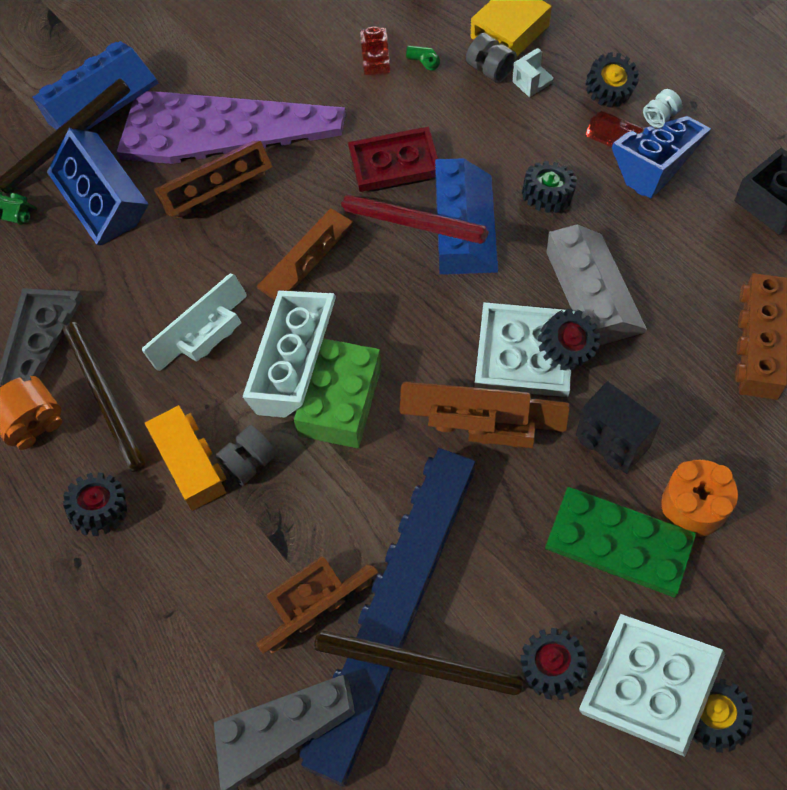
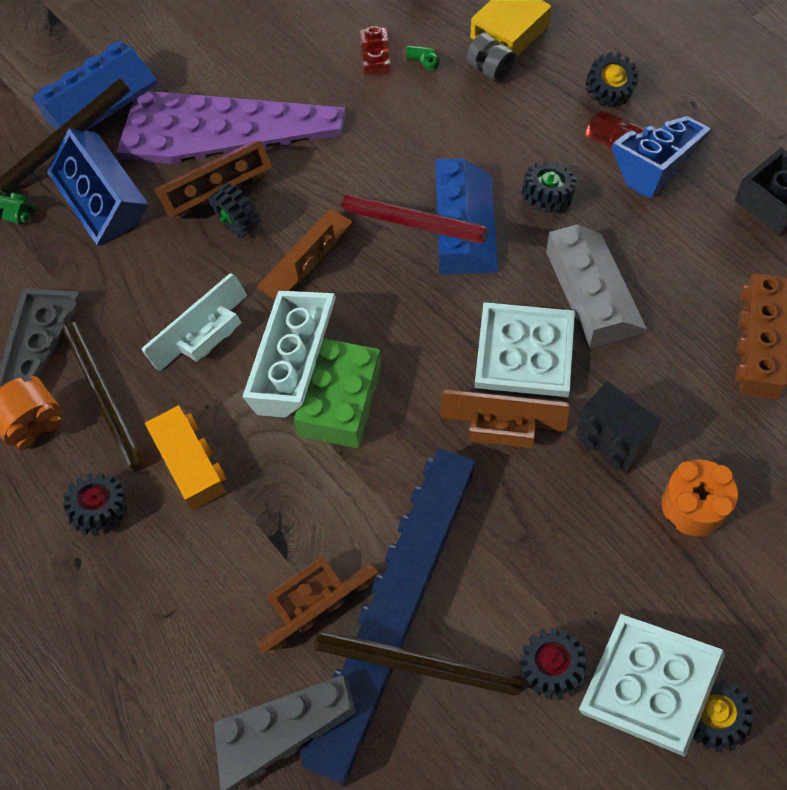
dark grey wheel [215,425,277,486] -> none
dark red plate [348,126,438,192] -> none
dark orange bracket [400,382,530,435] -> none
light aqua panel [512,48,553,97] -> none
black wheel [538,309,600,370] -> none
green plate [545,487,696,598] -> none
light aqua wheel [643,89,683,128] -> none
none -> black wheel [209,182,261,238]

